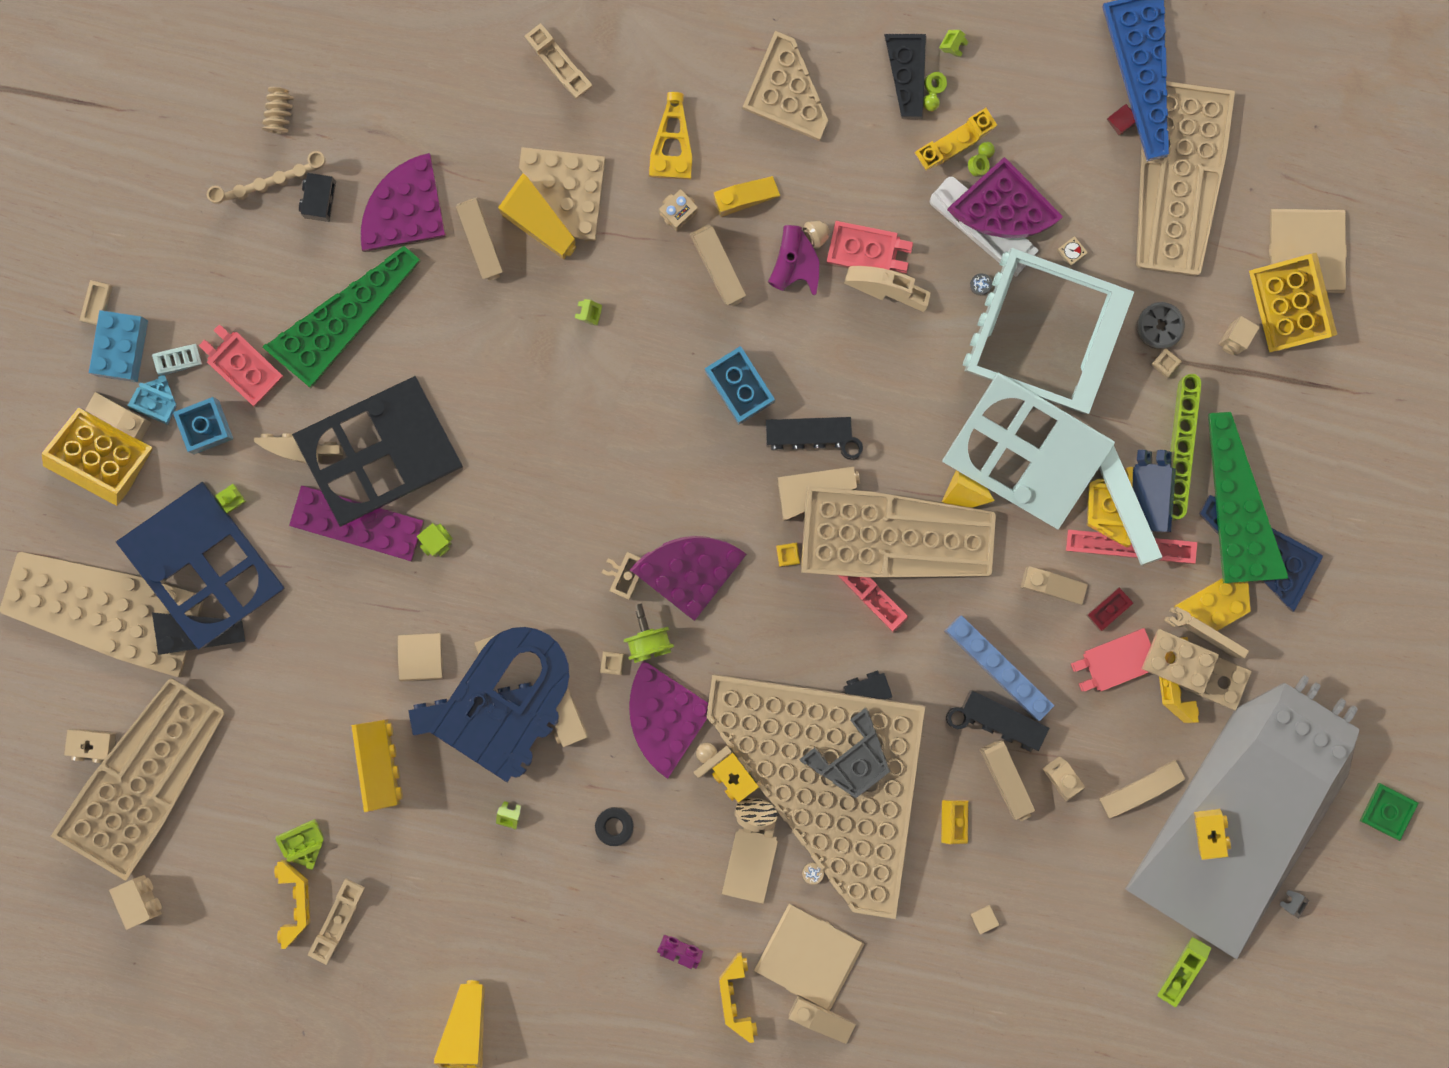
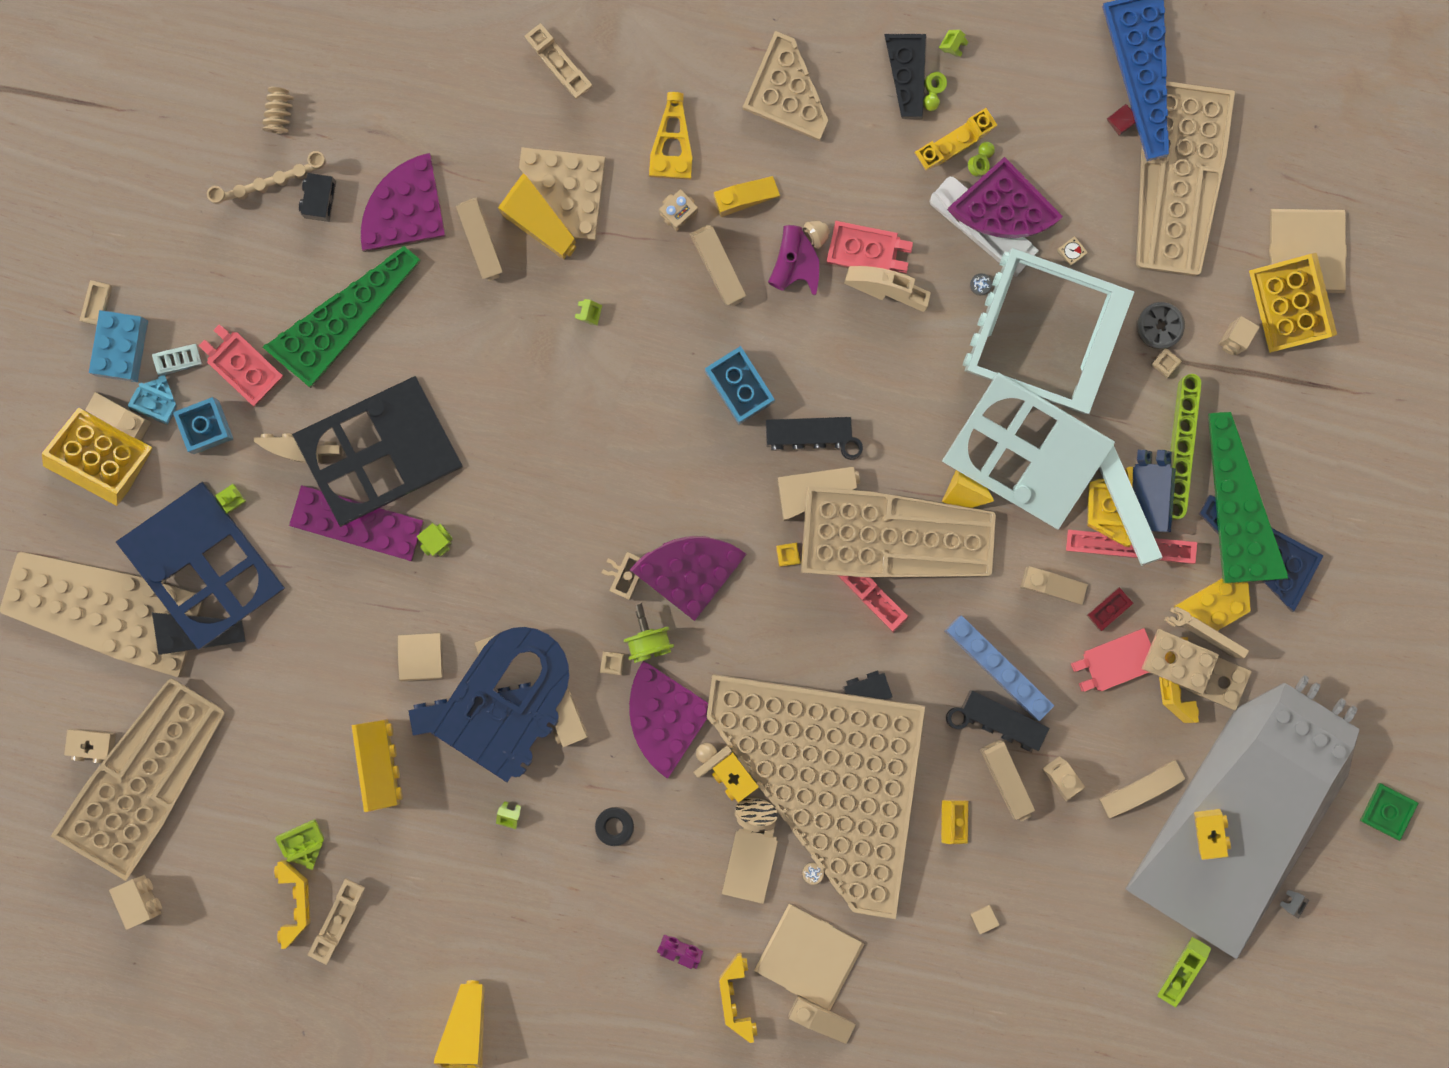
dark grey wing [799,707,890,798] -> none

